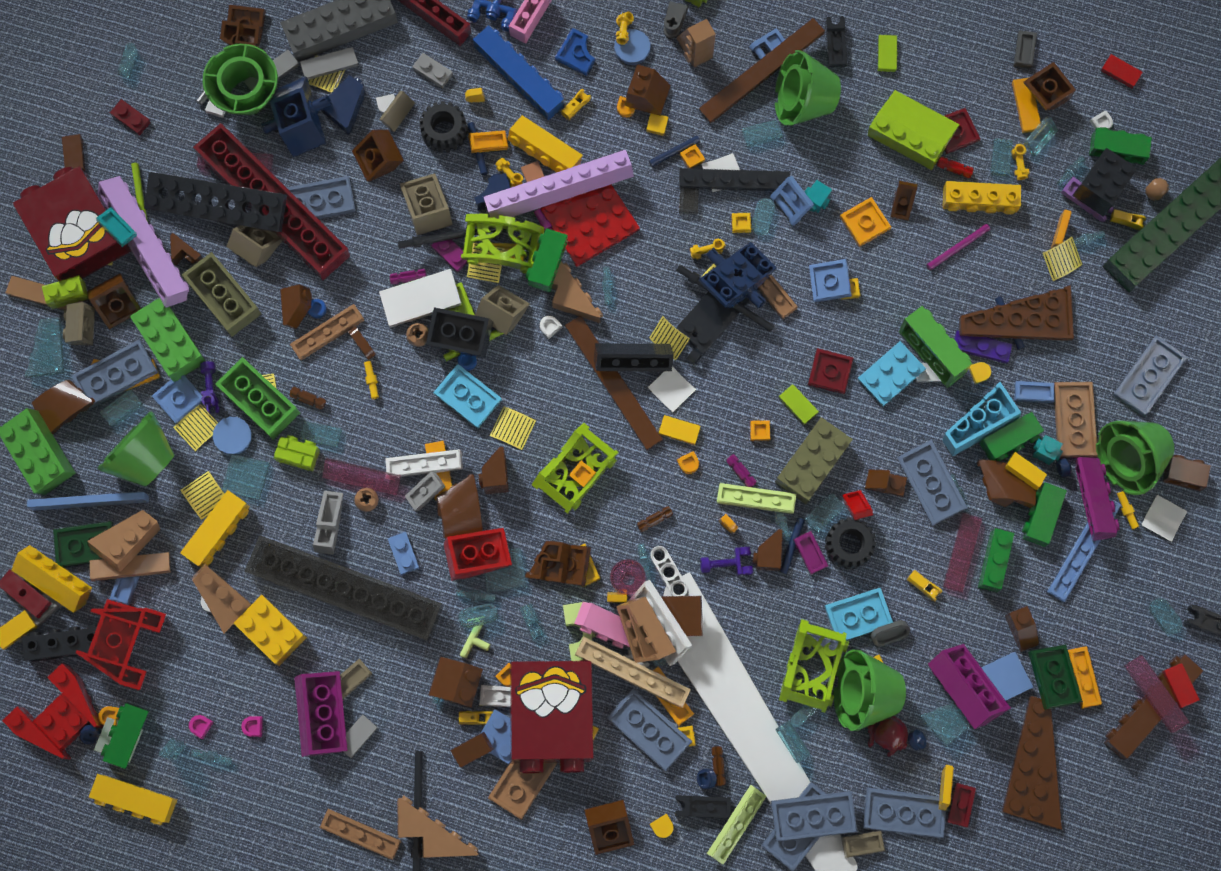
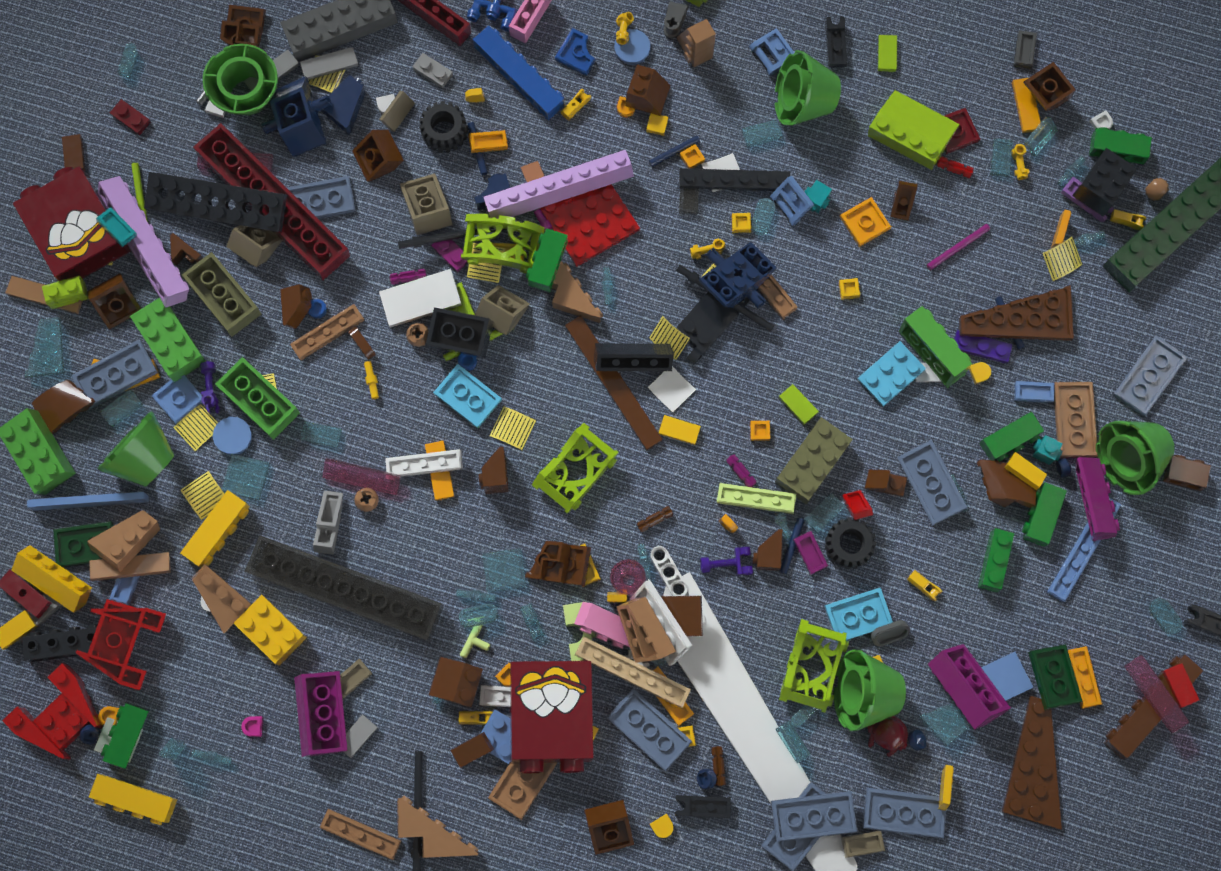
dark tan slope [63,302,95,346] -> none
dark pink tile [189,715,214,739] -> none
lime brick [274,435,320,472] -> none
reddish brown axle [289,387,326,410] -> none
medium blue plate [388,532,420,575] -> none
light grey plate [405,471,445,511] -> none
reddish brown slope [436,474,483,539] -> none
red slope [444,528,512,581] -> none
yellow bar [495,158,524,188] -> none
yellow brick [507,115,583,173] -> none
white tile [540,316,563,339] -> none
light orange tile [569,460,596,488] -> none
light orange tile [676,451,699,474] -> none
reddish brown tile [699,18,825,124] -> none
yellowish green tile [707,785,766,864] -> none
dark red tile [808,348,854,394] -> none
medium blue tile [809,259,852,303] -> none
medium azure wedge [942,382,1021,456] -> none
yellow brick [943,181,1021,214] -> none
clear pink tile [943,513,982,593] -> none
dark red plate [947,783,976,828] -> none
reddish brown slope [1005,606,1039,652] -> none
red tile [1101,54,1143,89] -> none
yellow bar [1117,491,1139,529] -> none
white sticker [1142,495,1187,542] -> none

